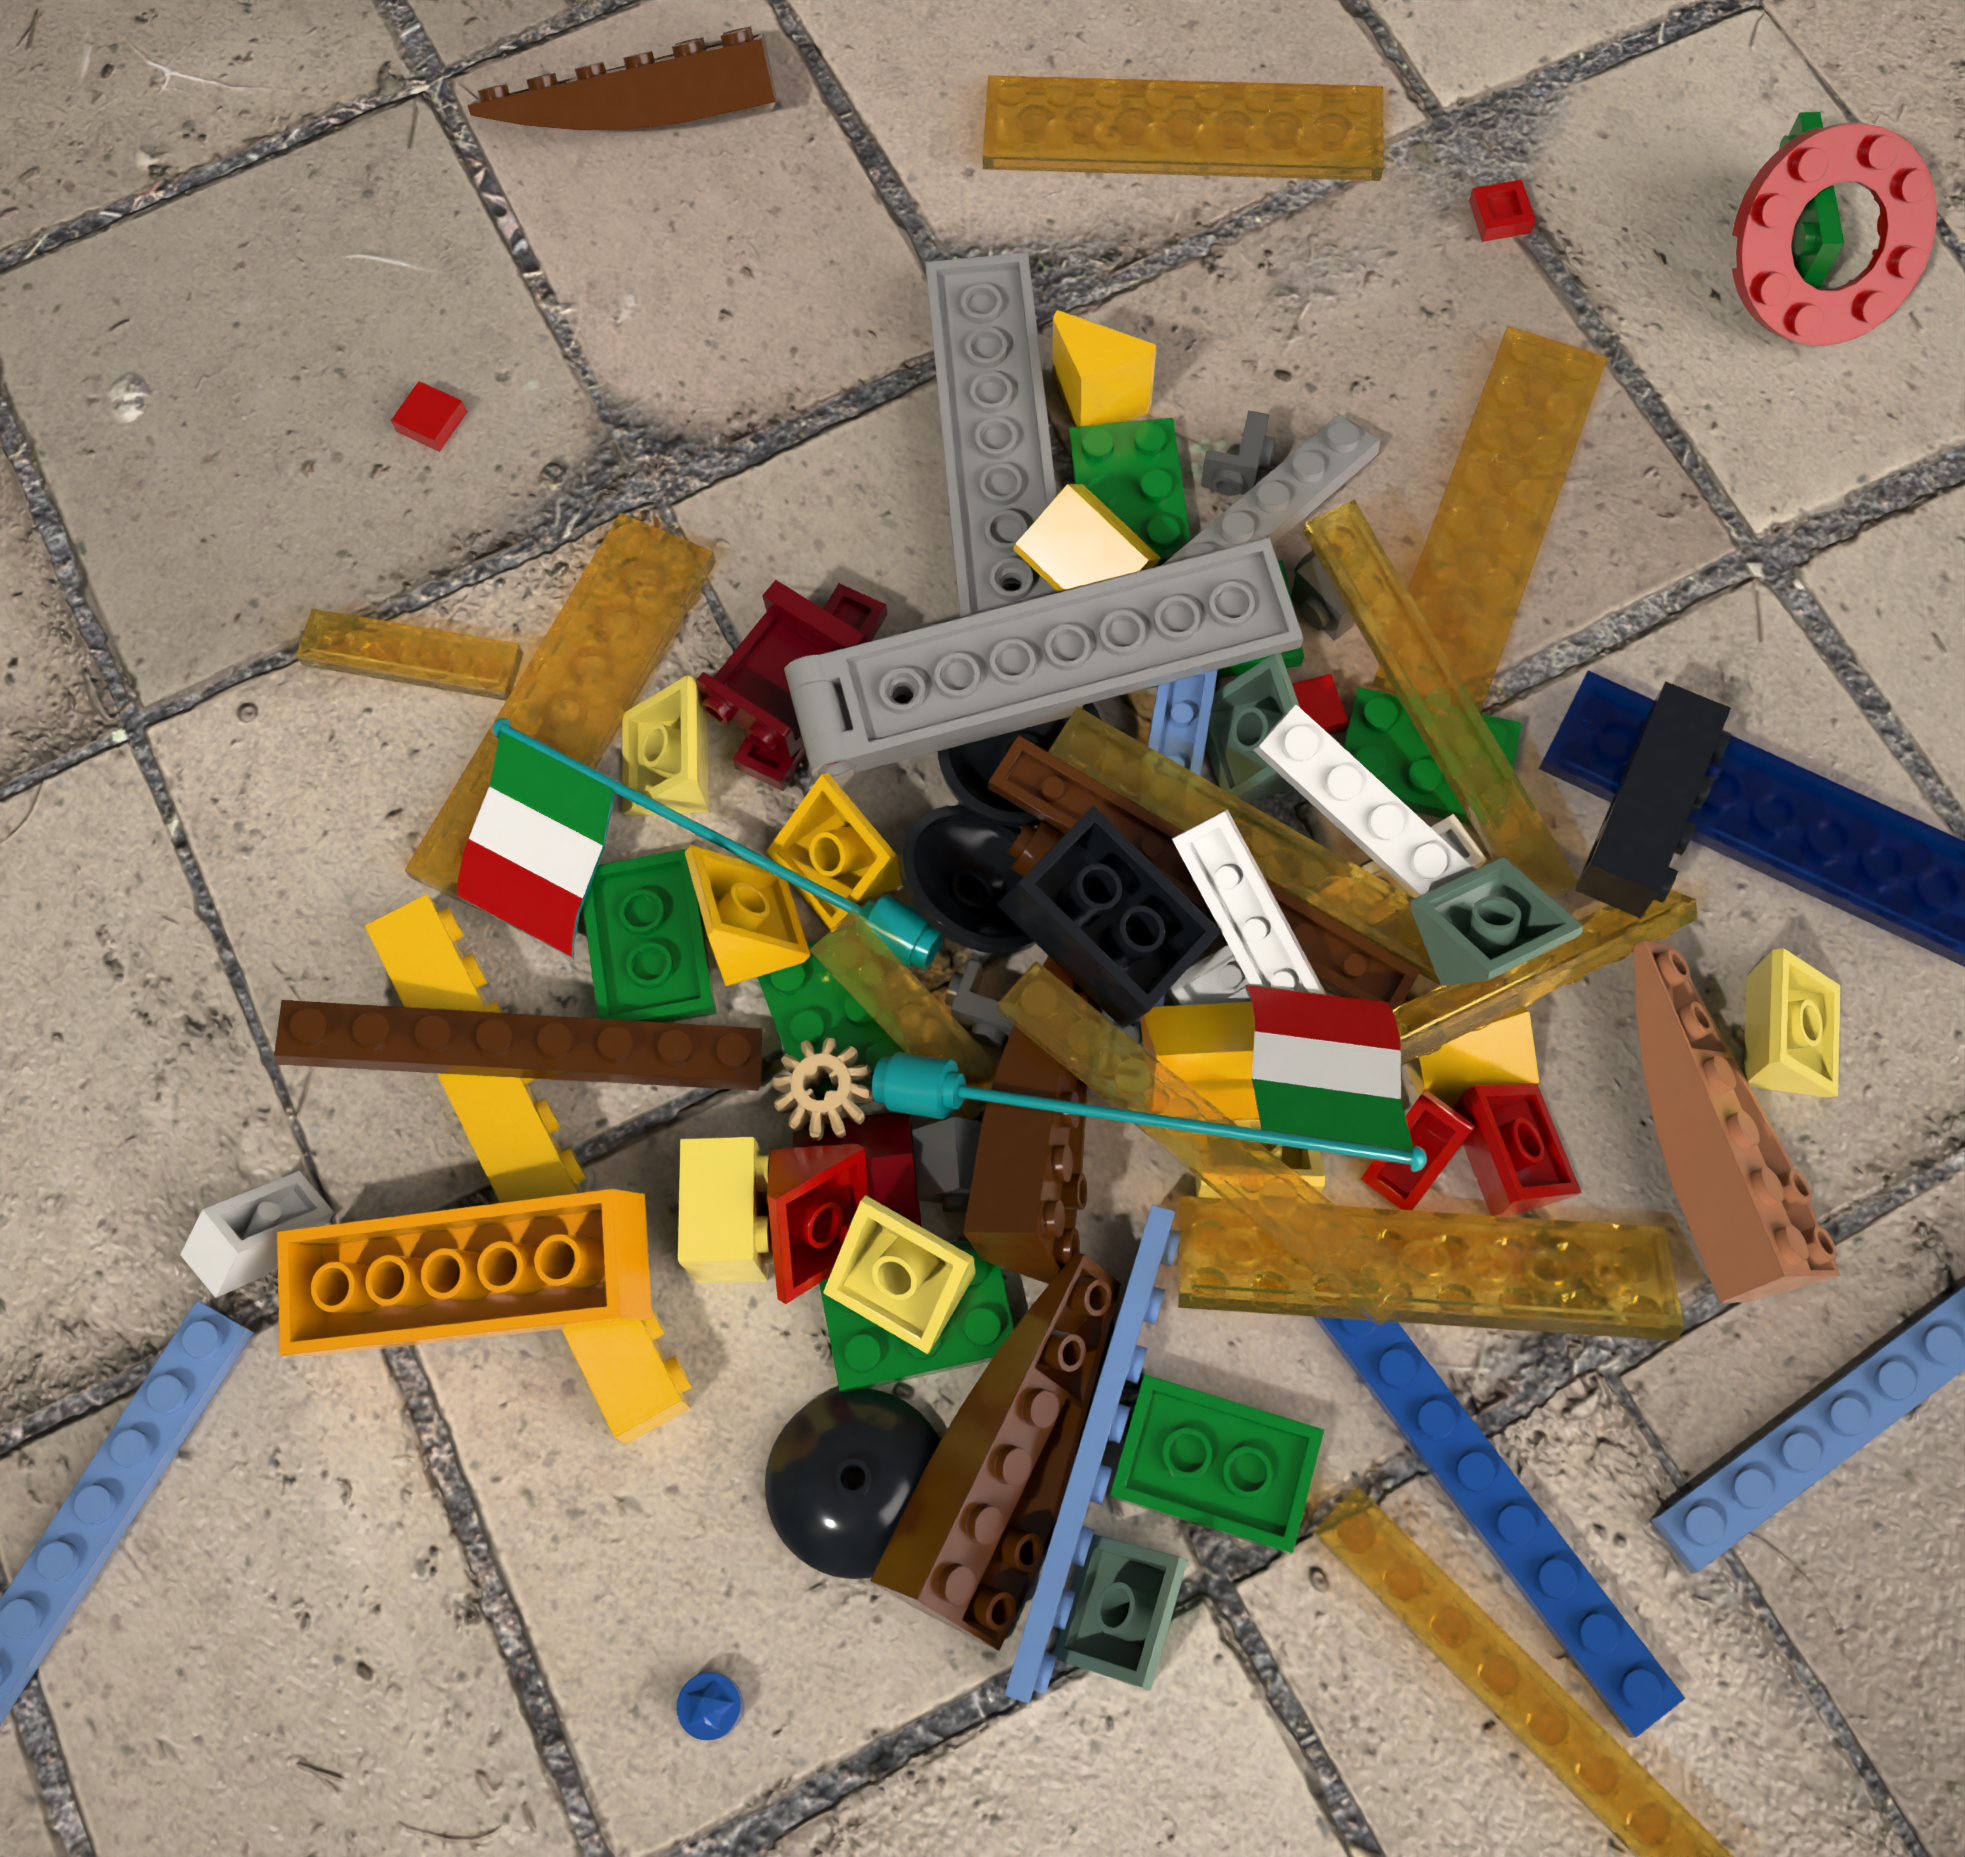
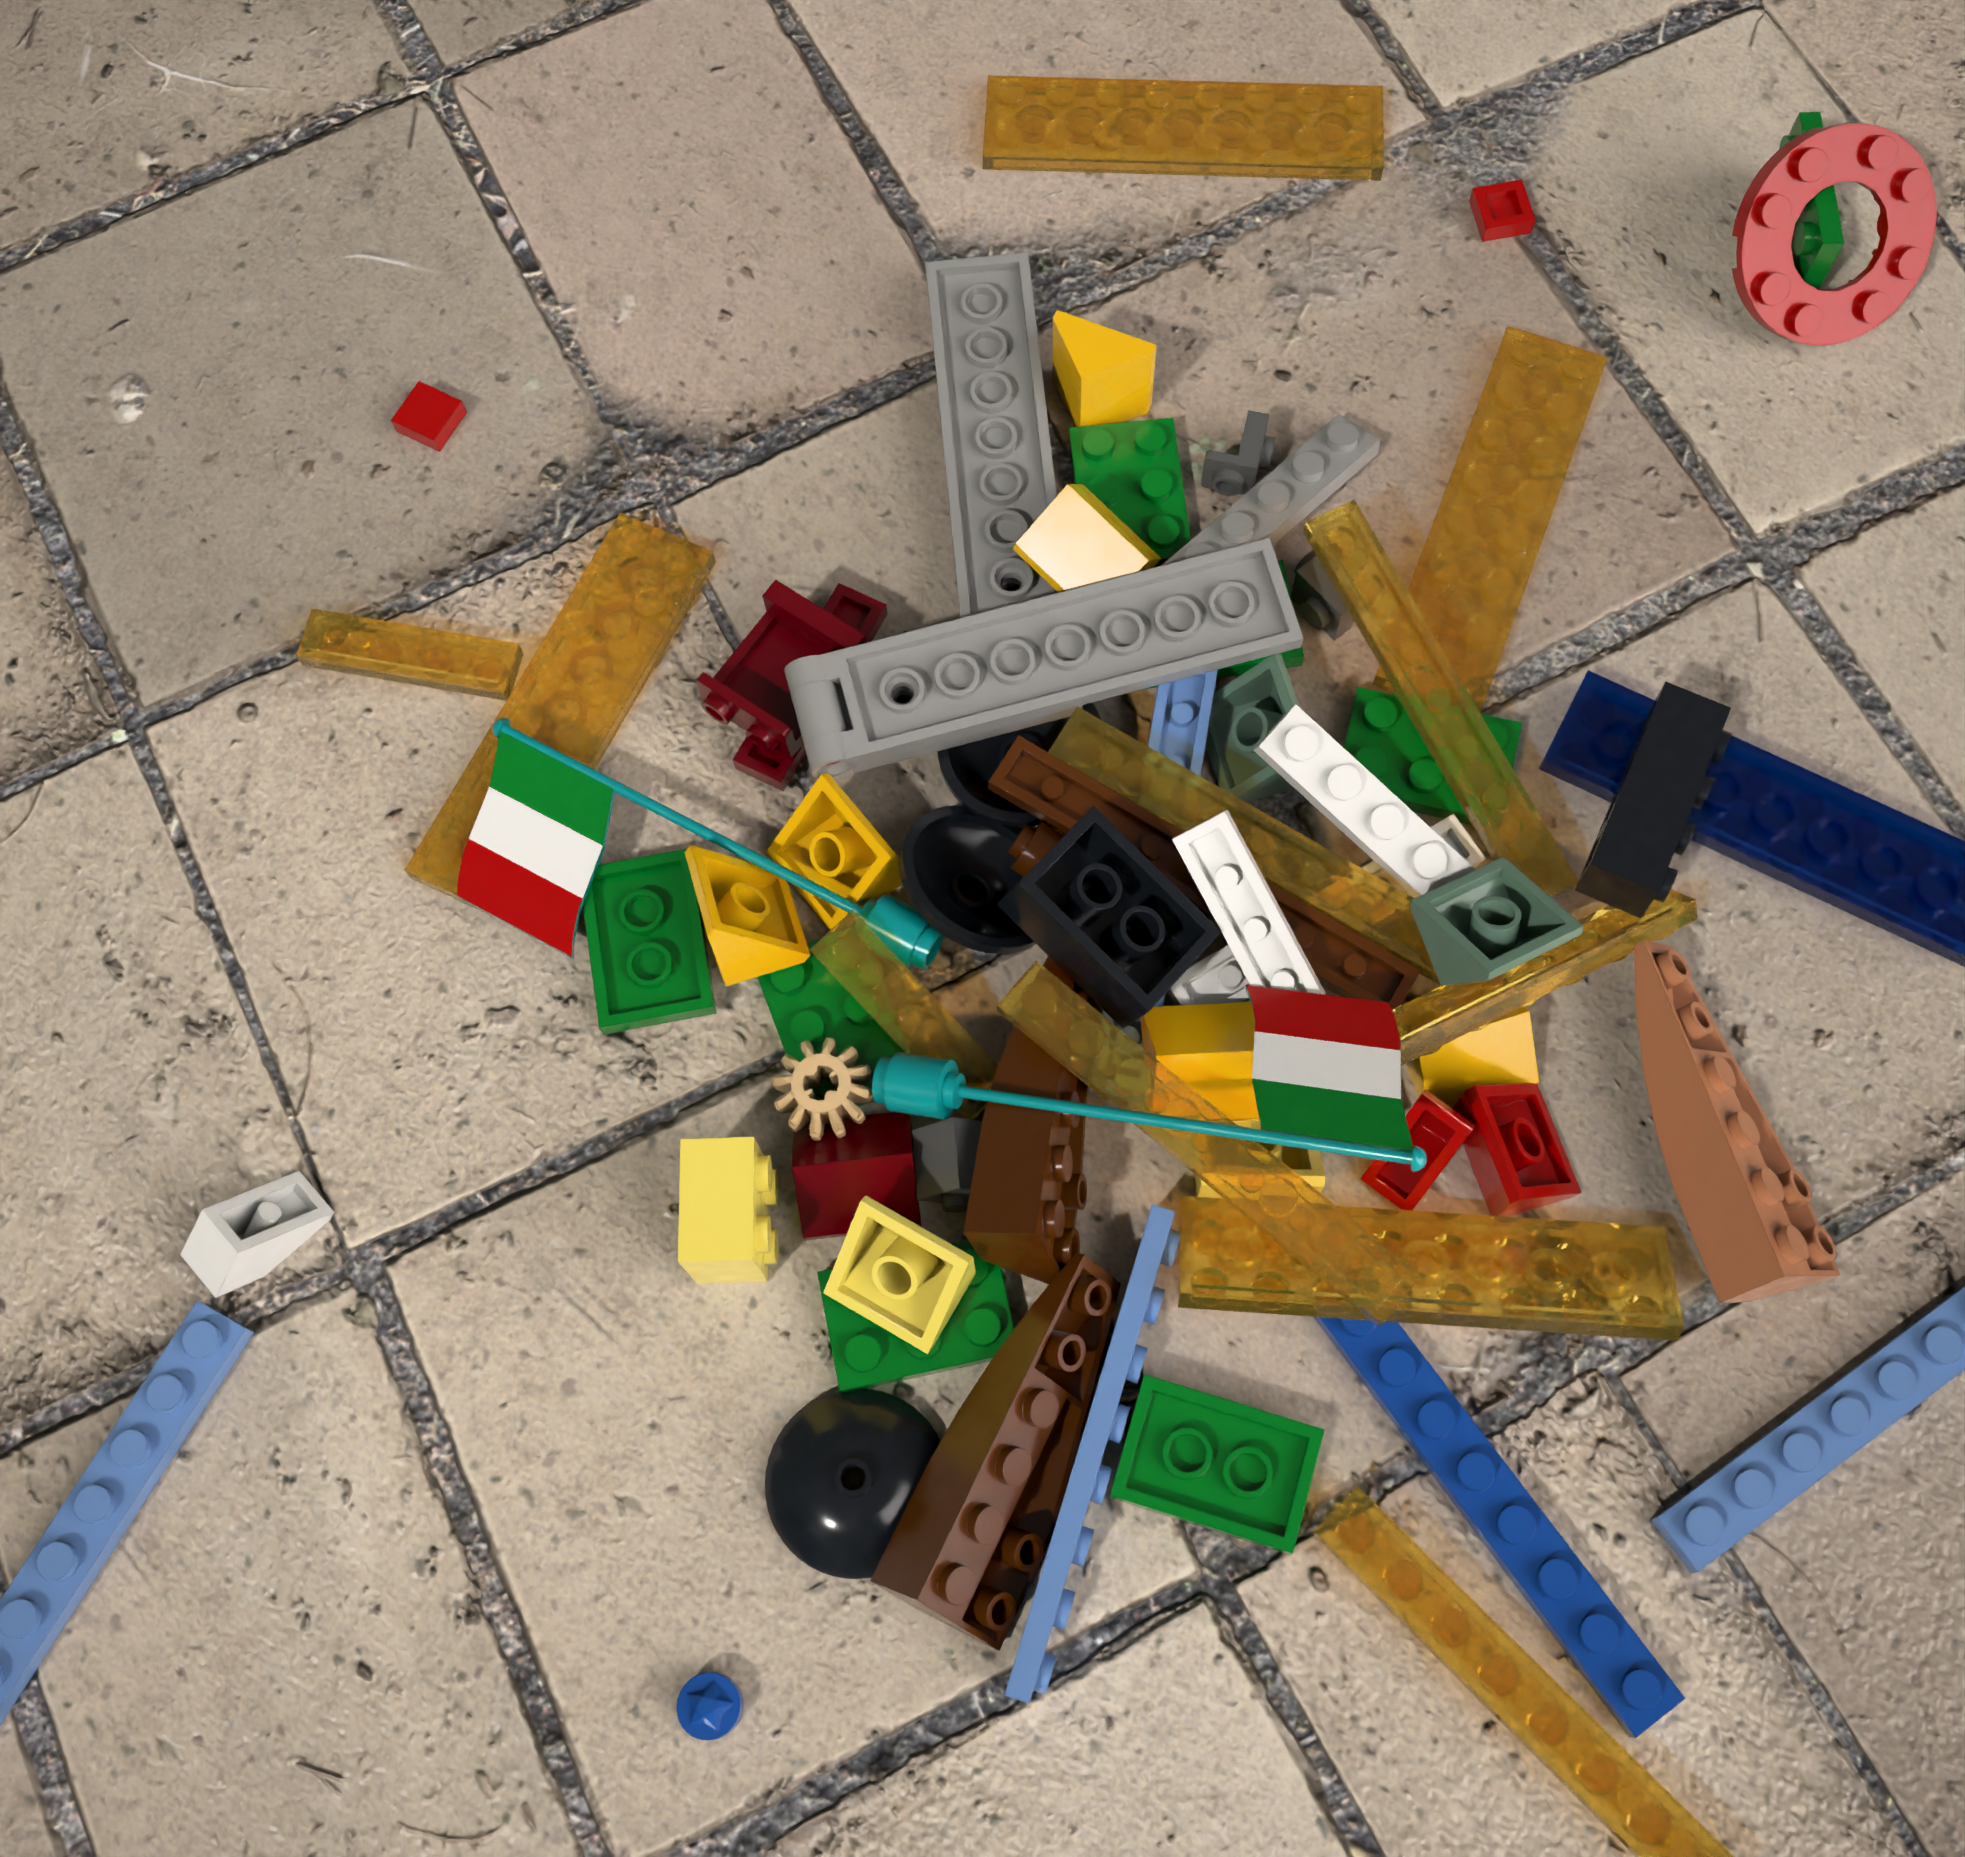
reddish brown plate [274,1000,762,1091] -> none
light orange brick [277,1189,652,1356] -> none
yellow brick [364,894,692,1444] -> none
reddish brown wedge [468,26,777,130] -> none
light yellow slope [622,675,709,817] -> none
red slope [767,1144,869,1304] -> none
dark grey bracket [945,958,1021,1048] -> none
sand green slope [1053,1534,1188,1691] -> none
red tile [1292,674,1348,735] -> none
light yellow slope [1743,948,1840,1097] -> none

